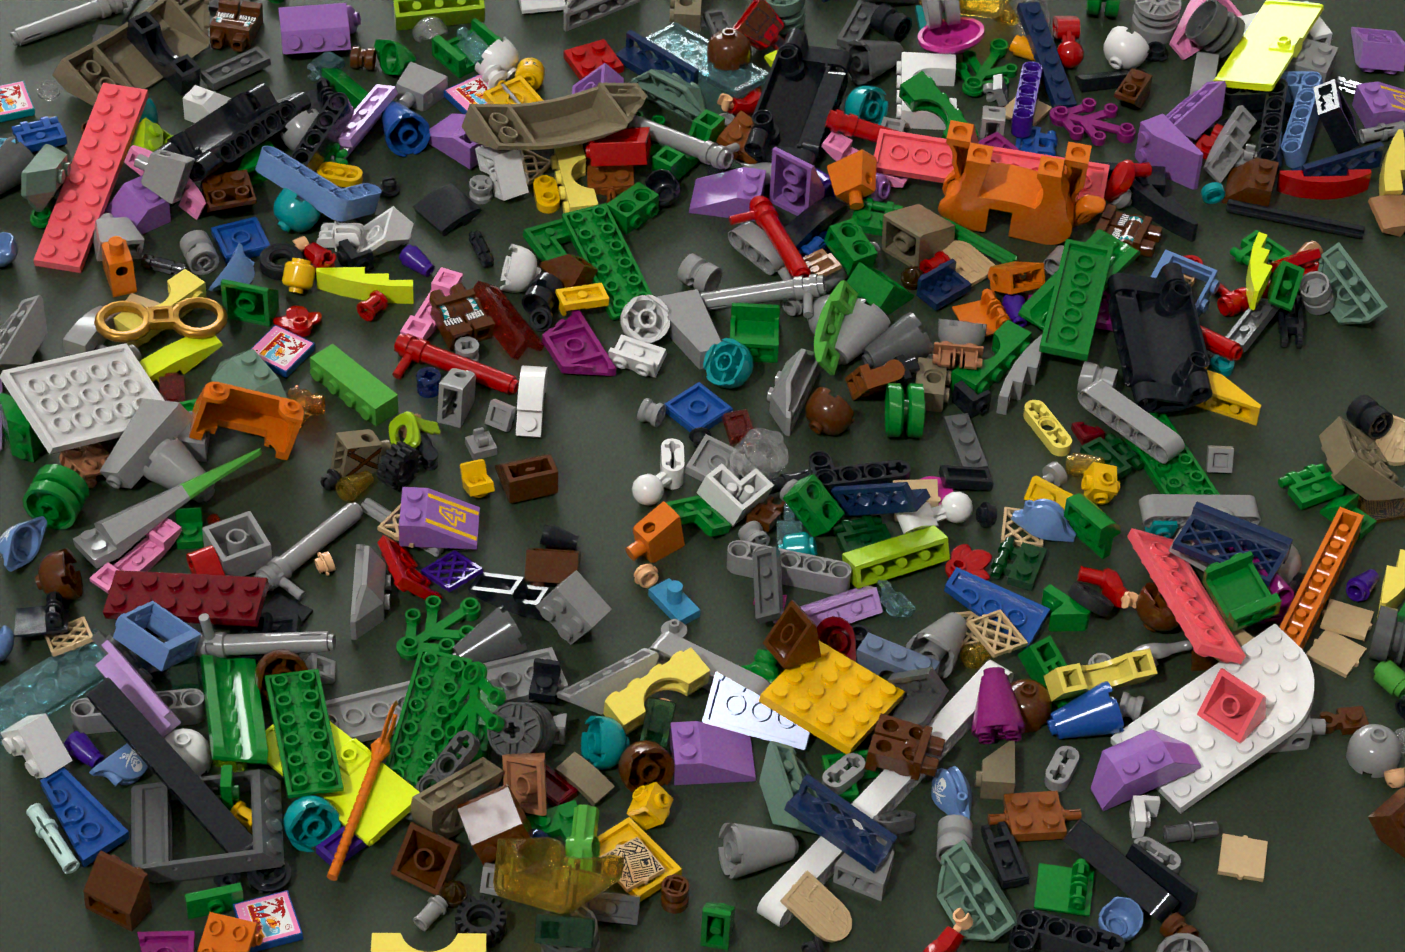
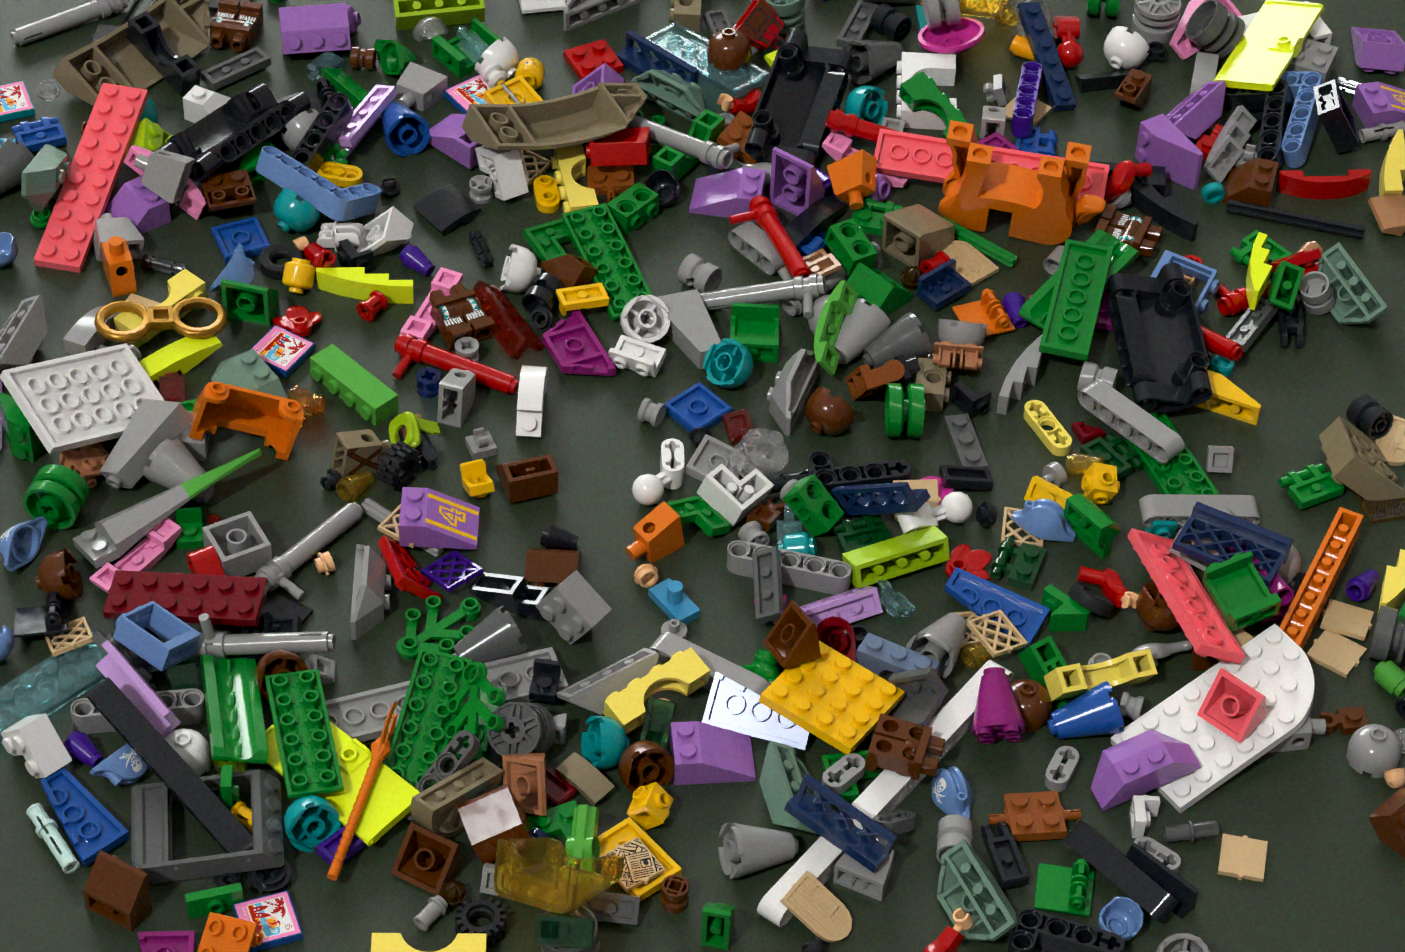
light grey wheel [180,230,219,275] -> none
light grey tile [485,399,516,432] -> none
green arch [950,320,1032,395] -> none
green plant [955,38,1018,97] -> none
dark tan slope [975,741,1015,800] -> none
orange torso [988,261,1045,294] -> none
magenta plant [1049,98,1136,146] -> none
reddish brown wheel [1159,912,1199,938] -> none
dark blue fence [1291,142,1384,176] -> none
green slope [1320,494,1376,540] -> none

